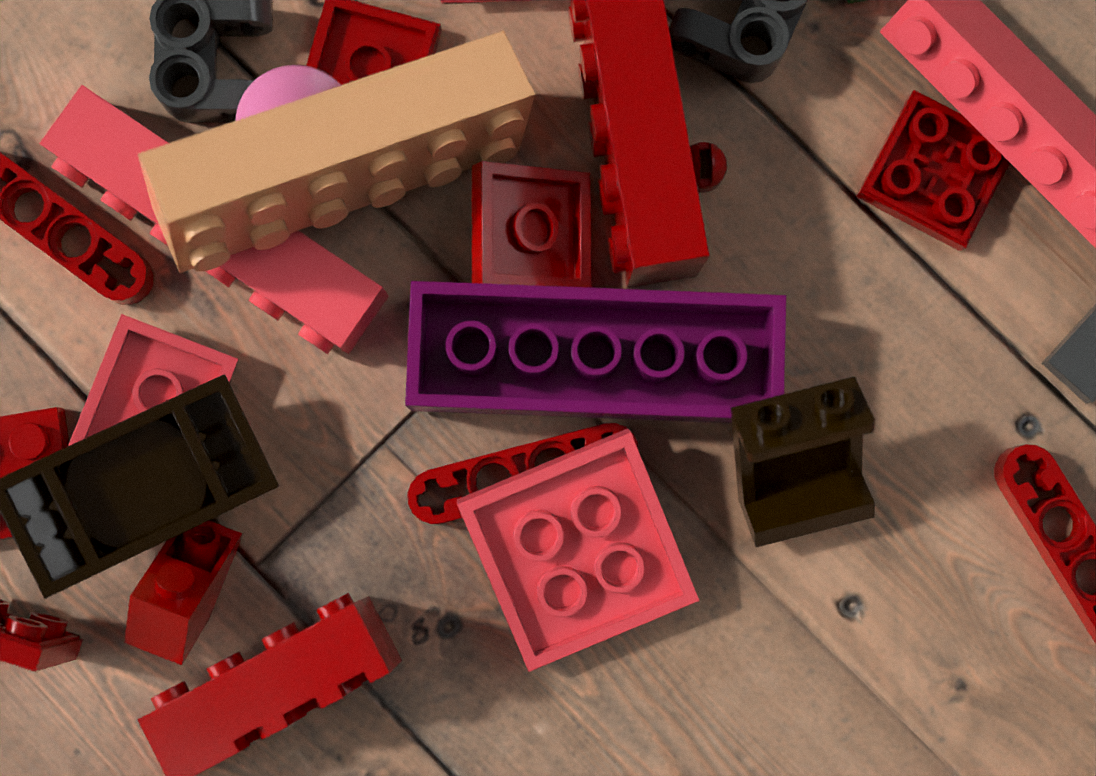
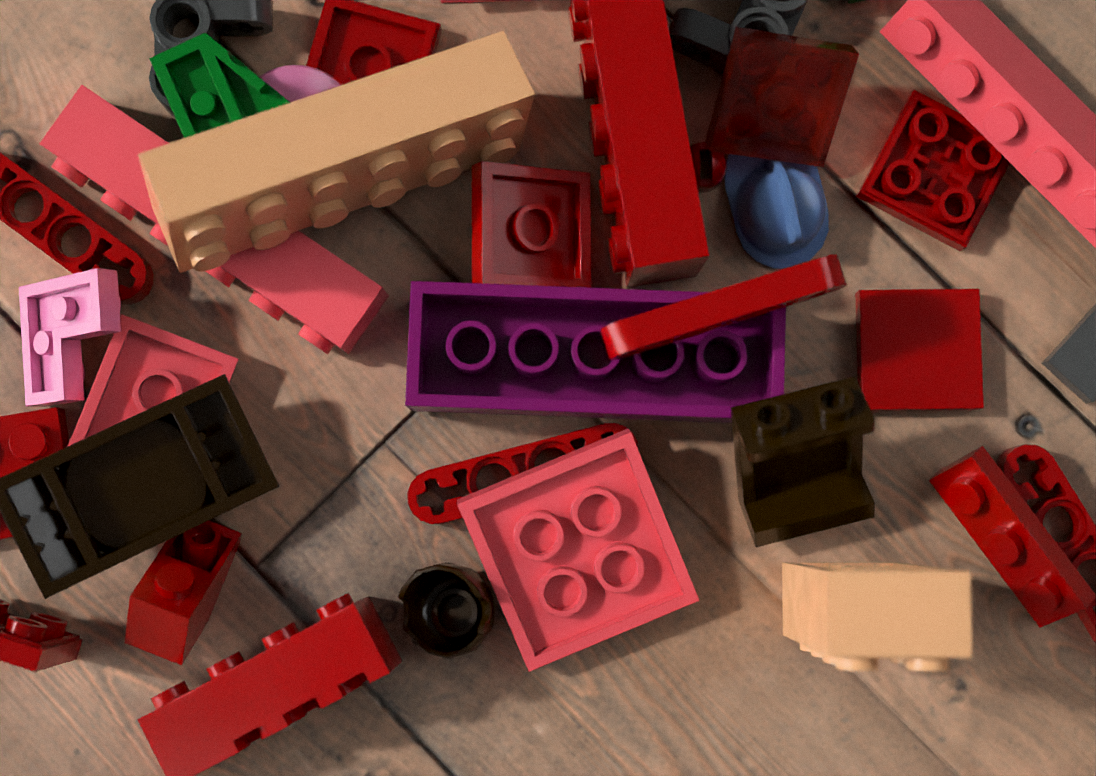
none -> bright pink plate [19,268,121,407]
none -> green wing [149,33,290,138]
none -> dark brown hair [398,562,495,659]
none -> red beam [600,254,847,361]
none -> clear red plate [705,27,859,167]
none -> medium blue piece [724,130,829,269]
none -> light nougat brick [782,562,972,671]
none -> red tile [855,289,984,411]
none -> red plate [929,446,1096,628]

